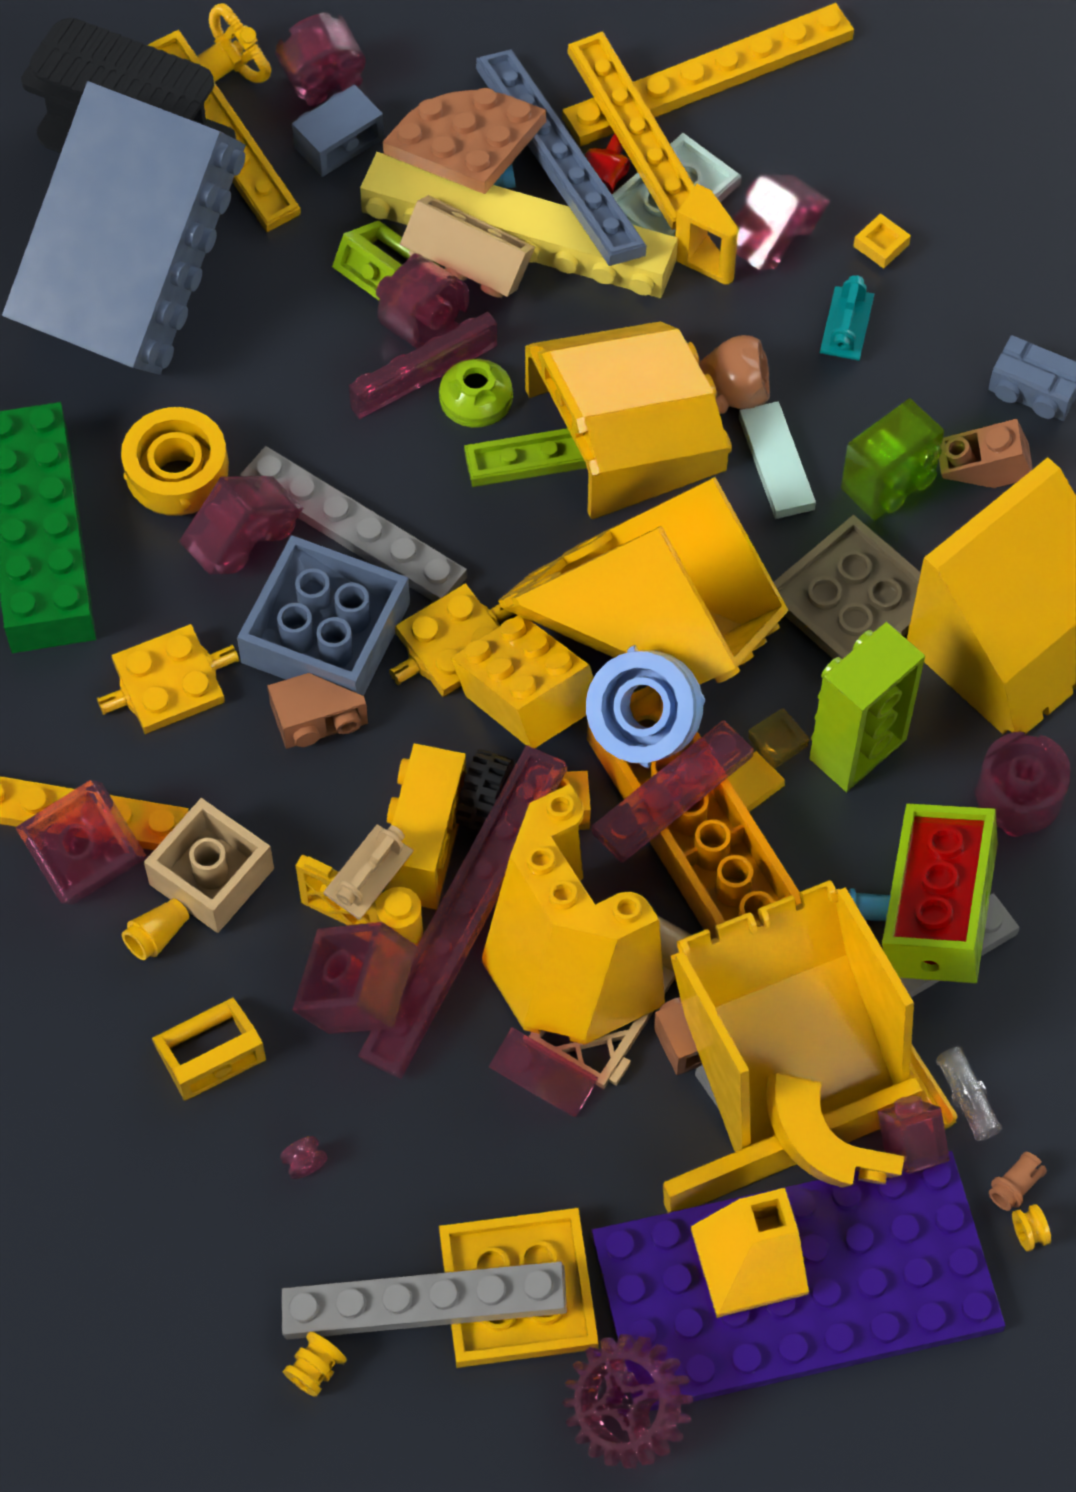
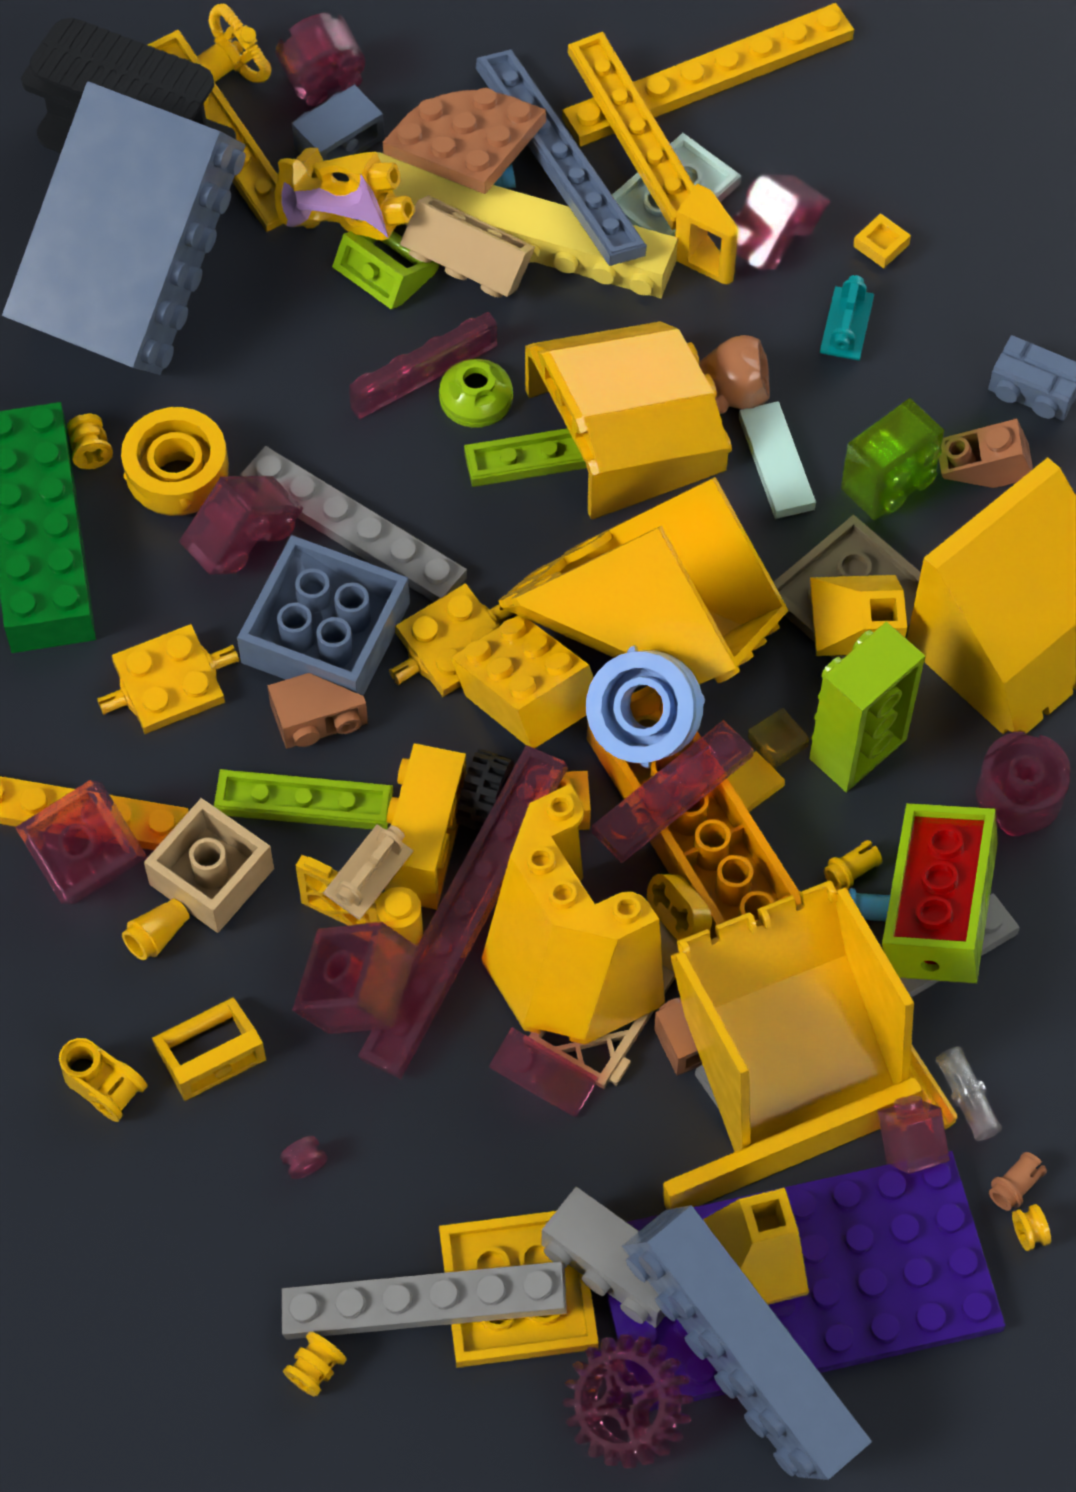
clear pink brick [376,253,469,351] -> none
red piece [585,133,630,194] -> none
yellow arch [766,1073,904,1188] -> none
none -> yellow piece [59,1038,148,1122]
none -> yellow bush [67,413,113,469]
none -> lime tile [214,769,394,830]
none -> yellow hips [275,147,415,241]
none -> light grey brick [542,1187,666,1328]
none -> sand blue brick [622,1205,872,1480]
none -> yellow beam [647,874,712,940]
none -> yellow slope [810,575,907,656]
none -> yellow pin [824,840,883,889]

